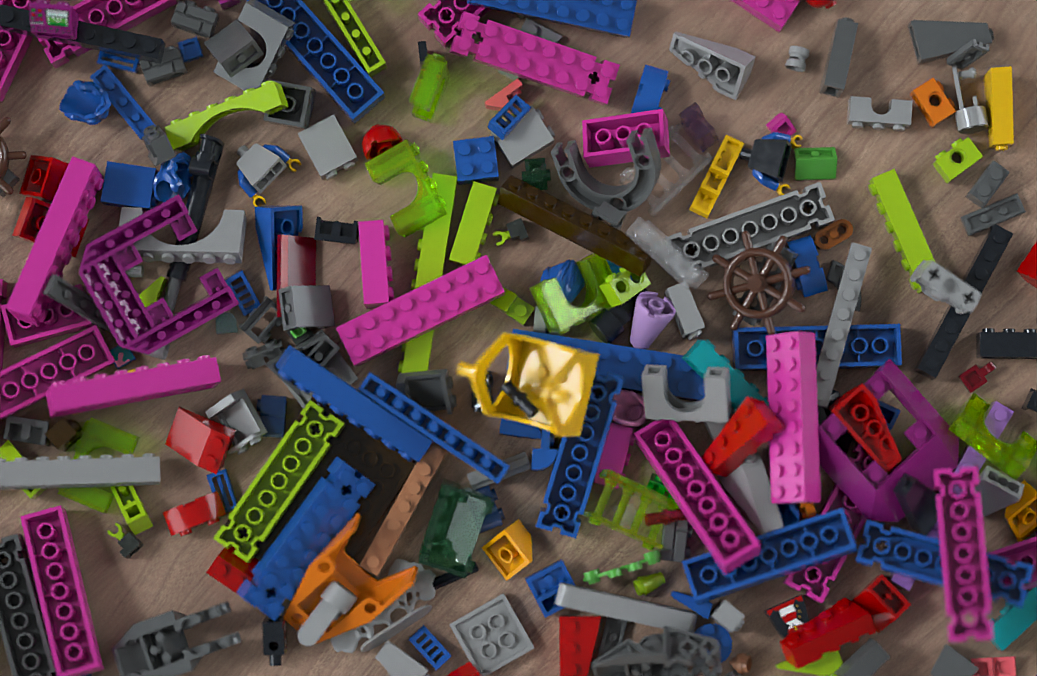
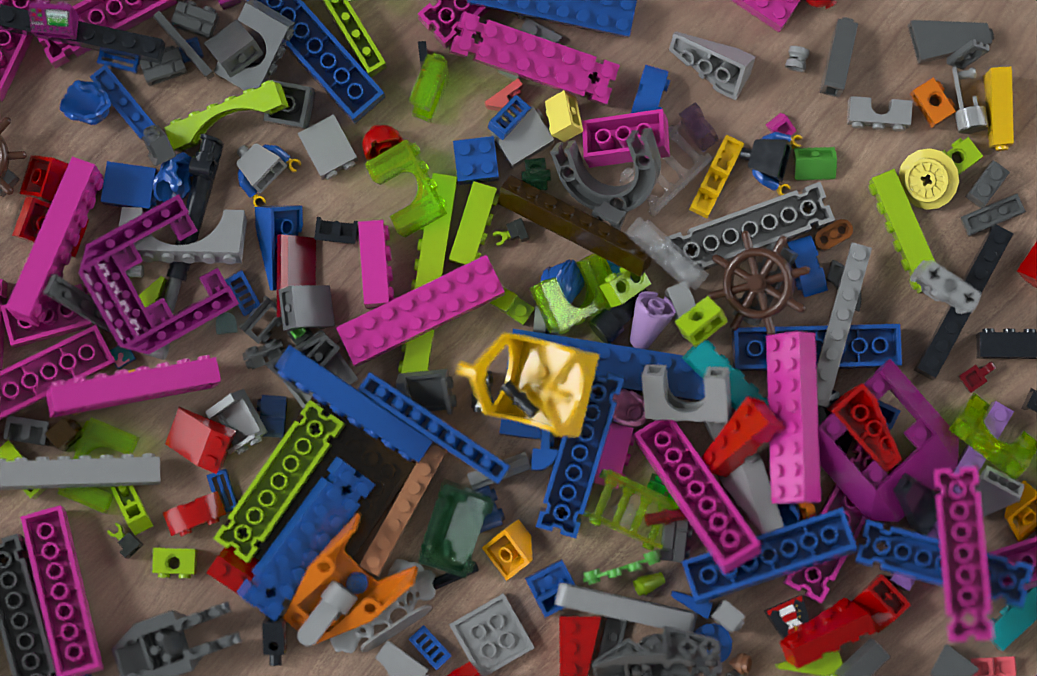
none -> lime brick [152,548,198,578]
none -> dark grey tile [154,11,215,80]
none -> blue tile [346,572,368,594]
none -> light yellow brick [545,90,583,142]
none -> lime brick [675,296,728,347]
none -> light yellow piece [898,148,959,210]

